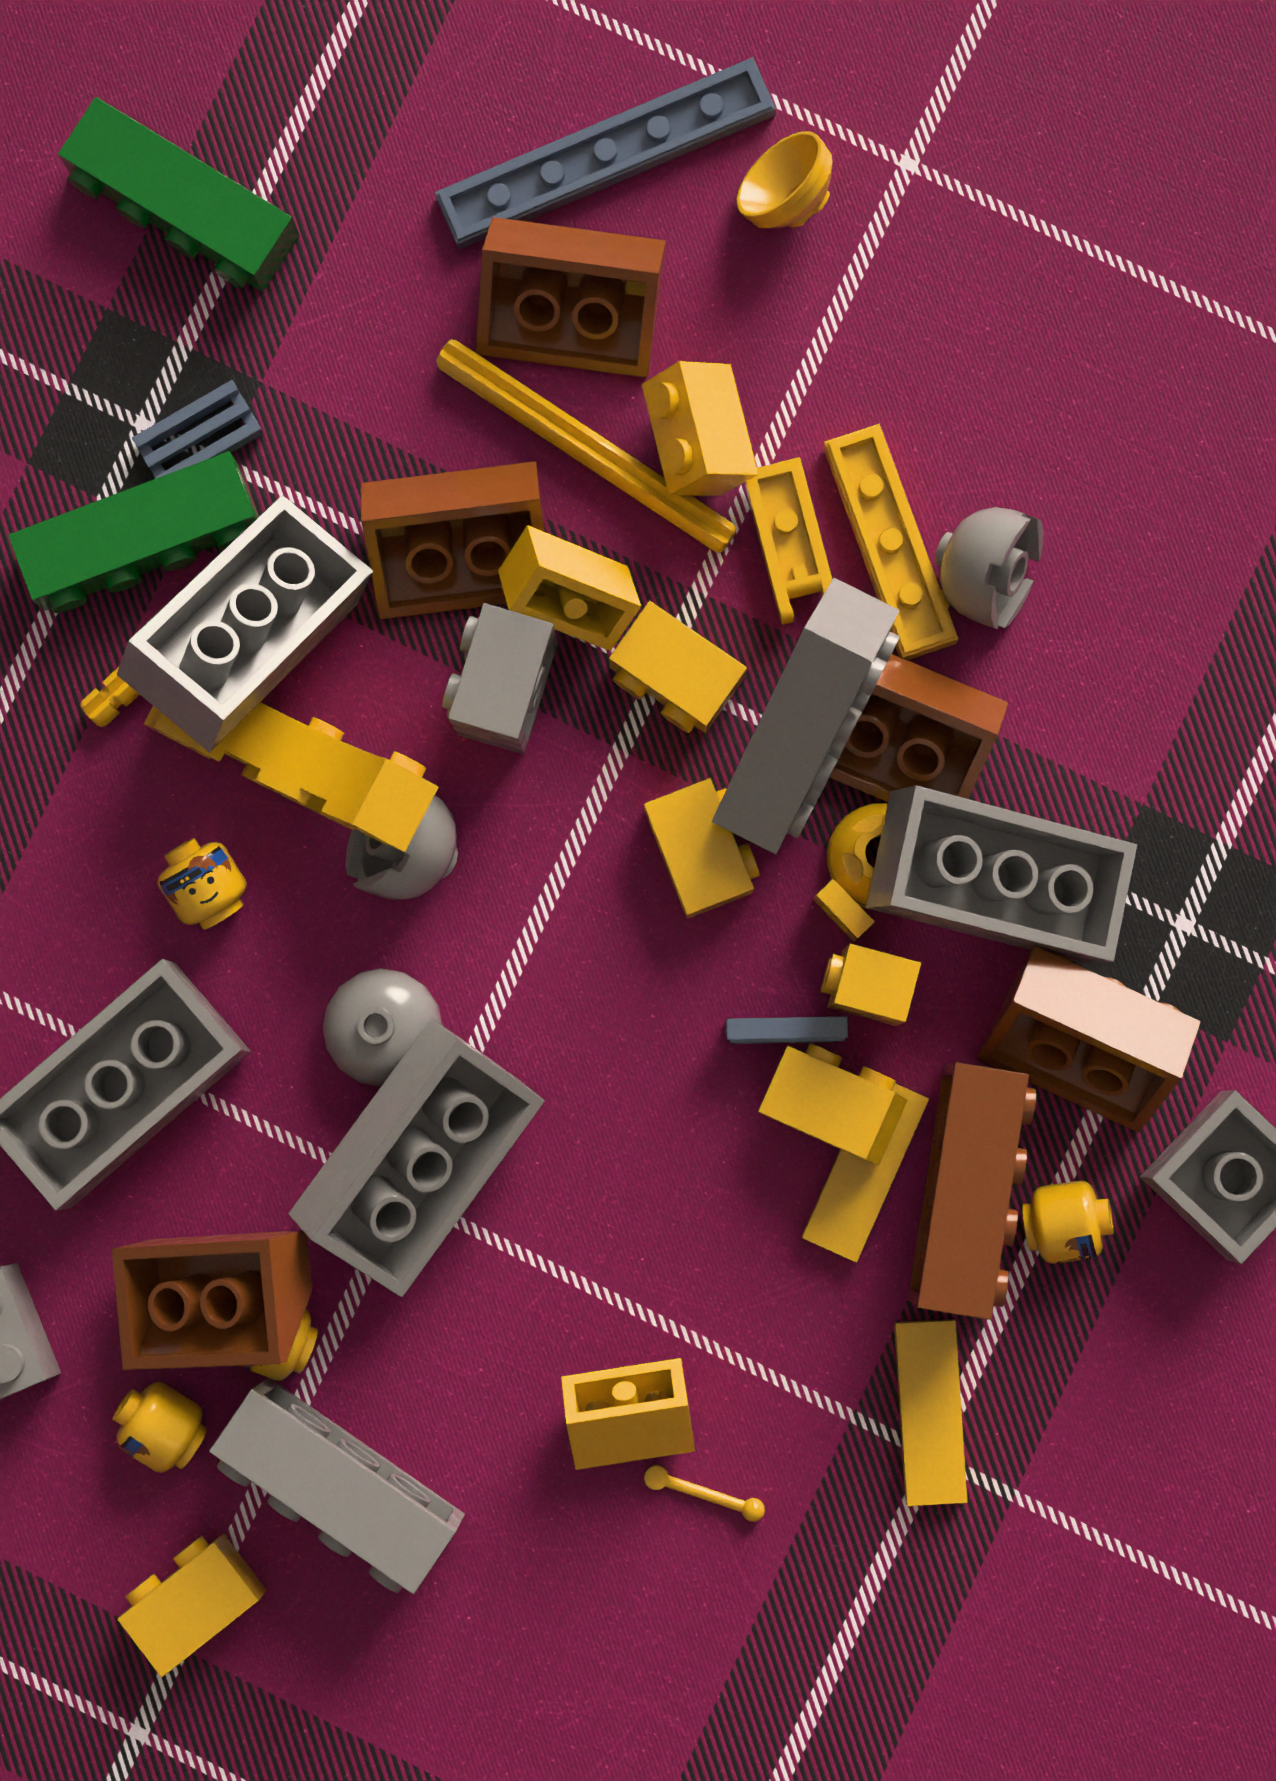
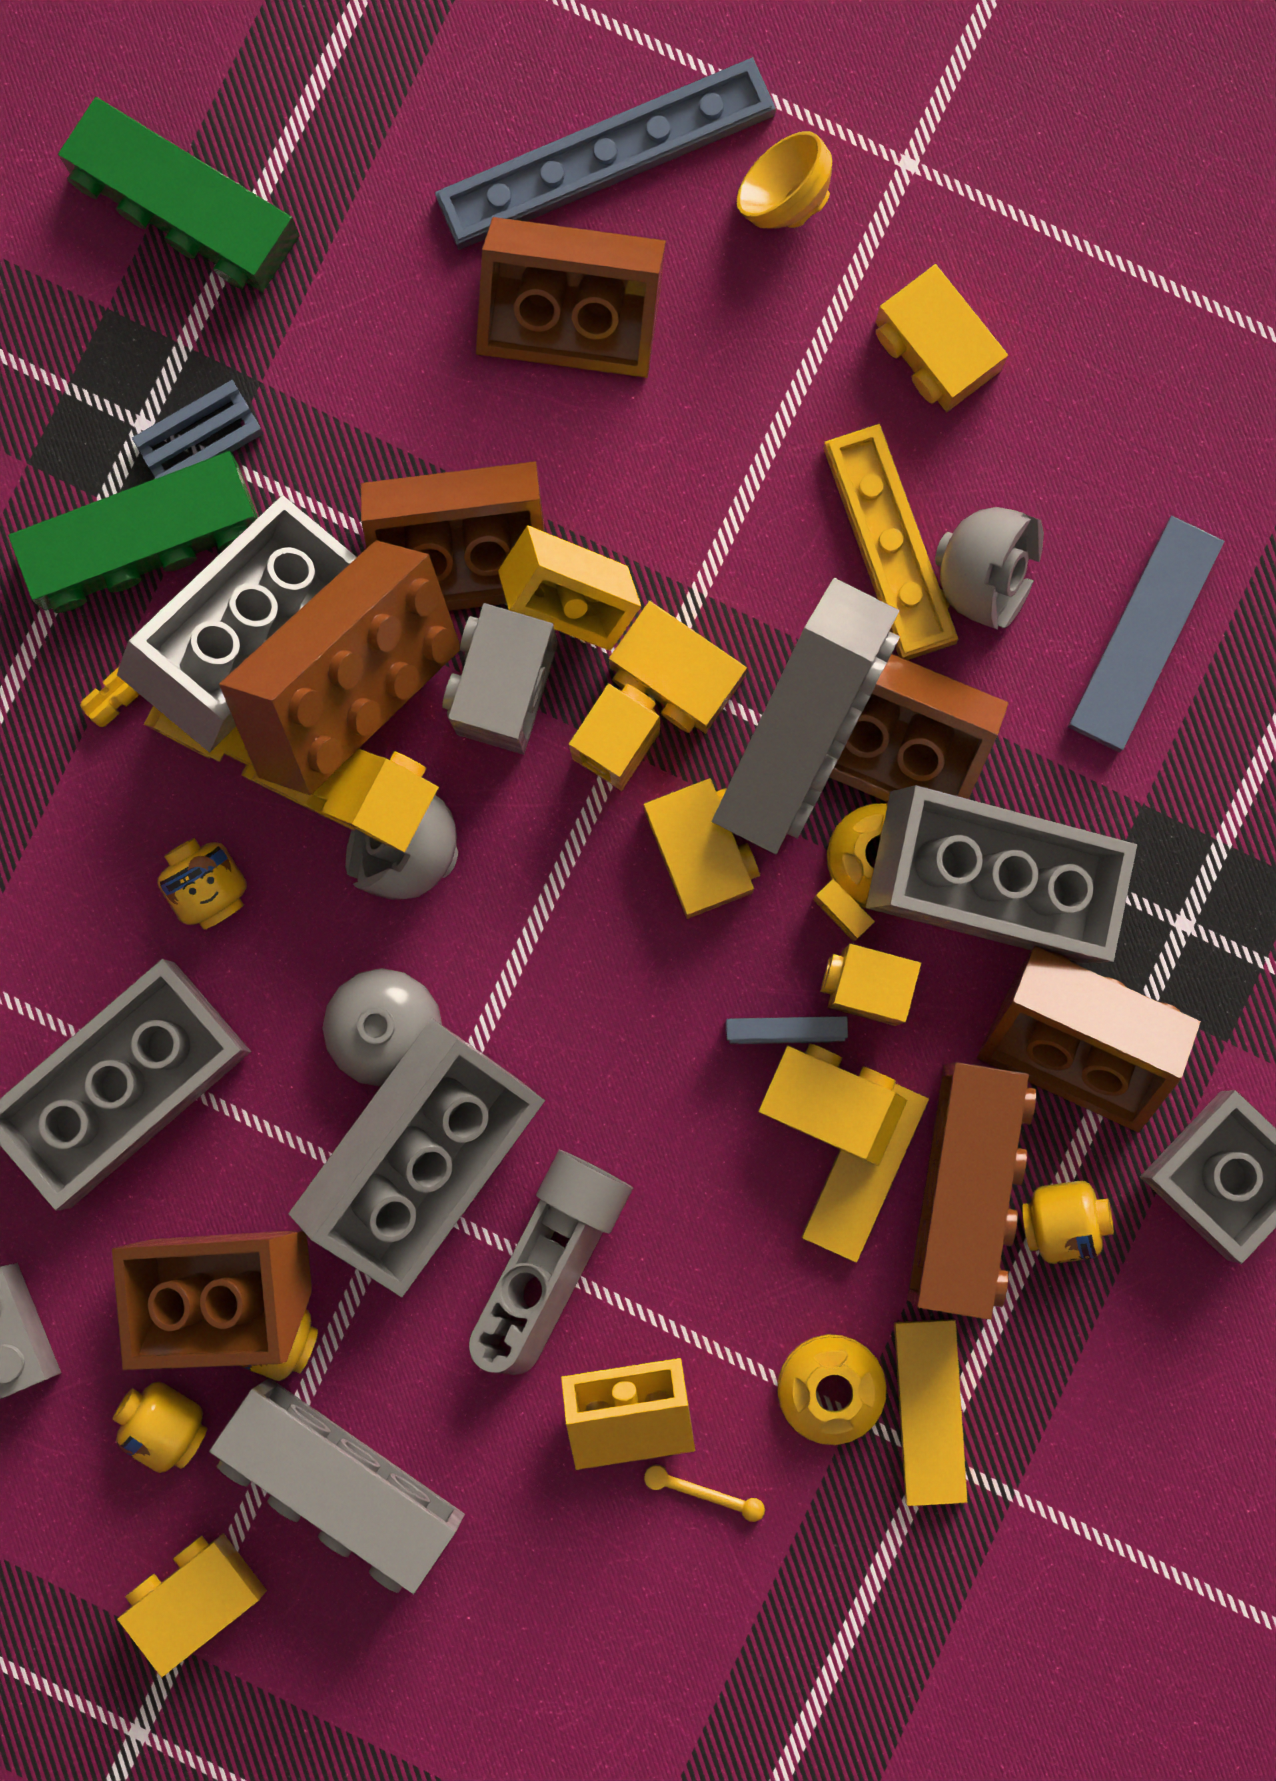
yellow axle [436,339,736,553] -> none
yellow brick [642,361,758,496] -> none
yellow hinge [744,457,832,625] -> none
none -> dark orange brick [219,540,460,795]
none -> light grey beam [469,1149,633,1375]
none -> yellow brick [569,683,660,791]
none -> yellow piece [777,1334,887,1445]
none -> yellow brick [875,264,1008,412]
none -> sand blue tile [1067,516,1225,753]

